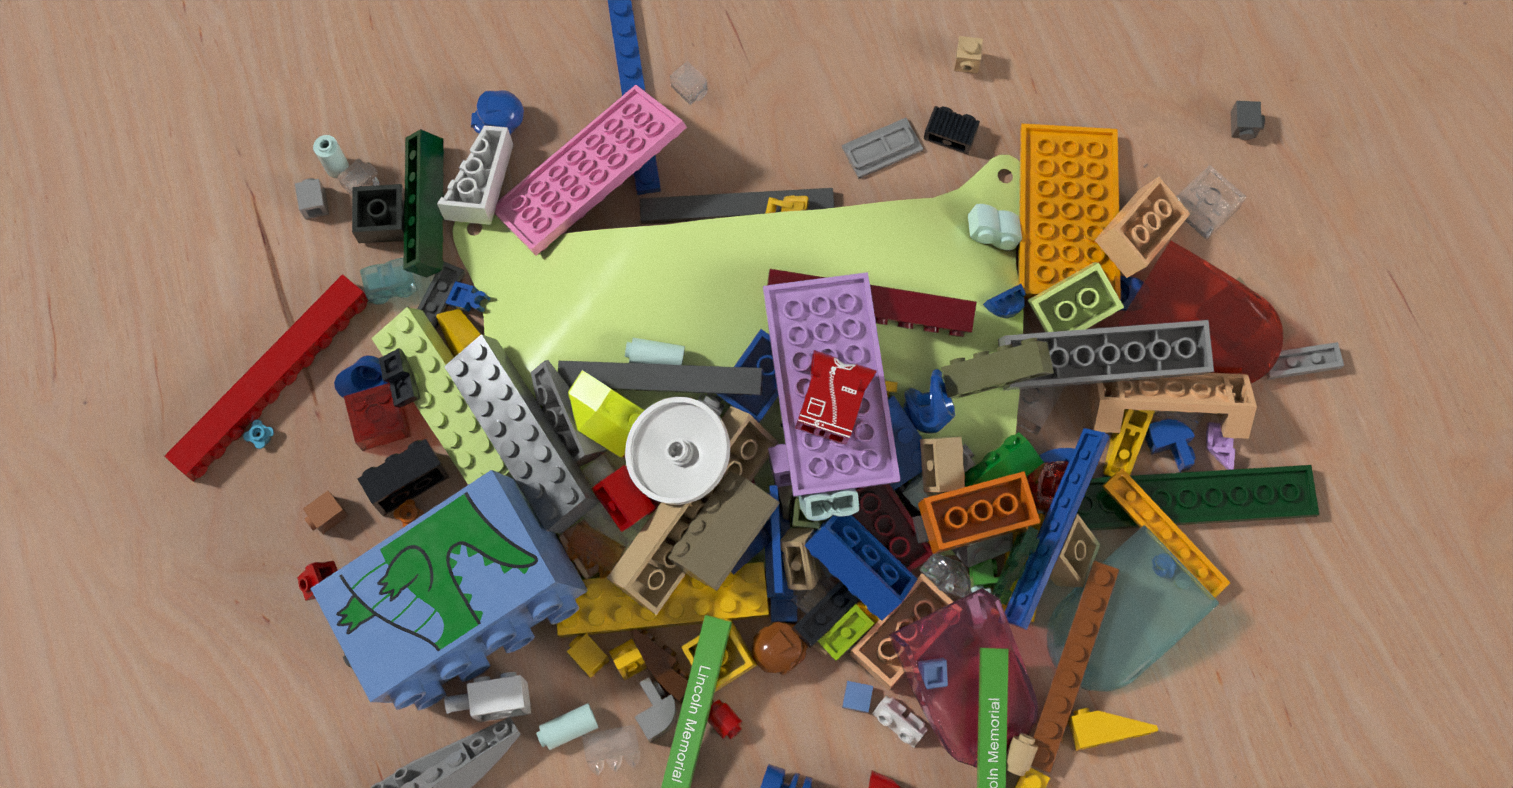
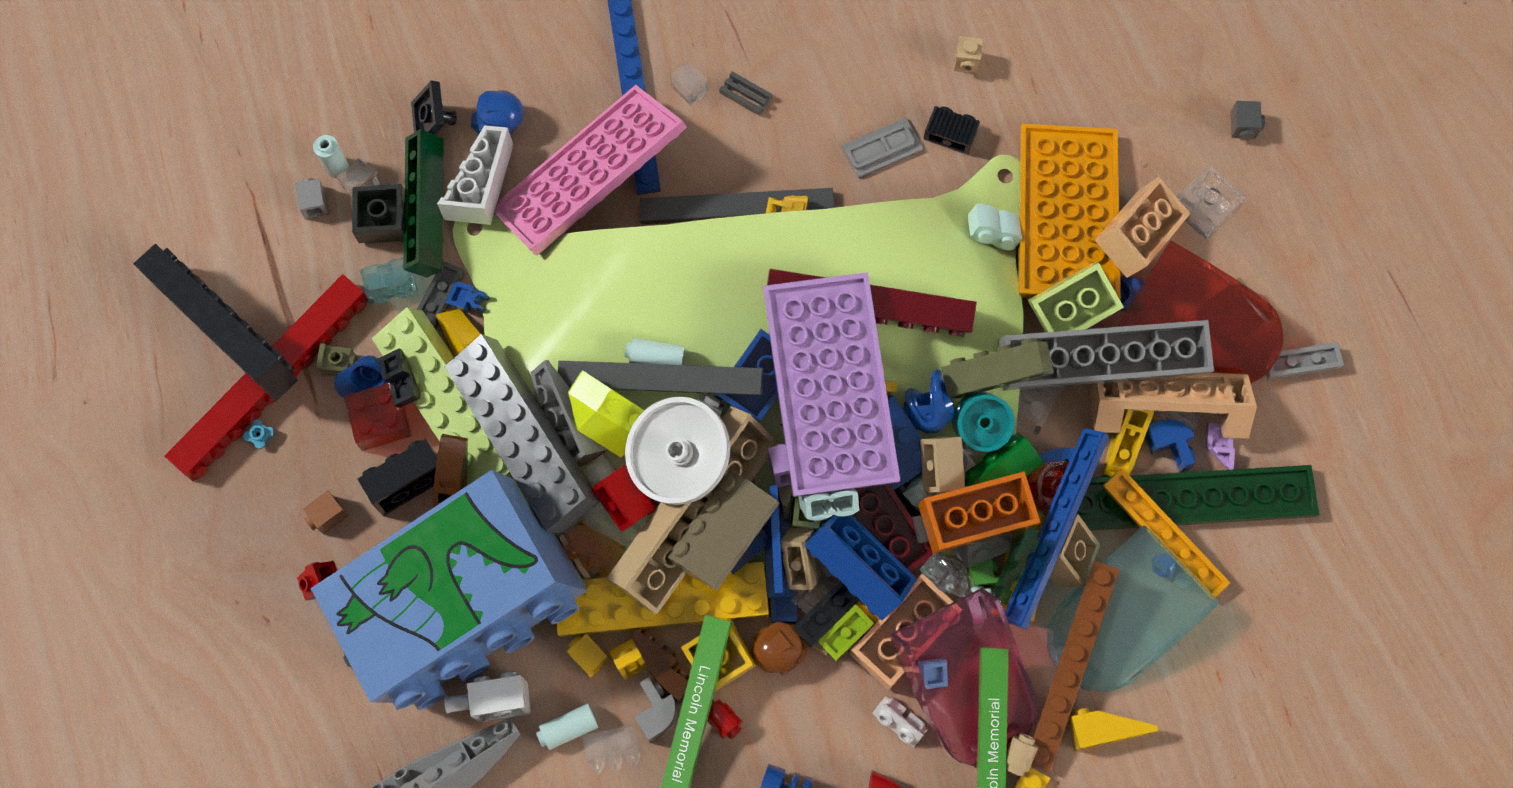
orange plate [393,499,424,527] -> none
red piece [795,350,877,445] -> none
medium blue tile [842,681,873,713] -> none
blue tile [983,284,1026,318] -> none
none -> black brick [133,243,298,401]
none -> olive brick [316,343,358,376]
none -> black tile [411,80,457,135]
none -> reddish brown slope [433,434,468,508]
none -> dark grey tile [719,71,772,116]
none -> teal wheel [952,392,1015,452]

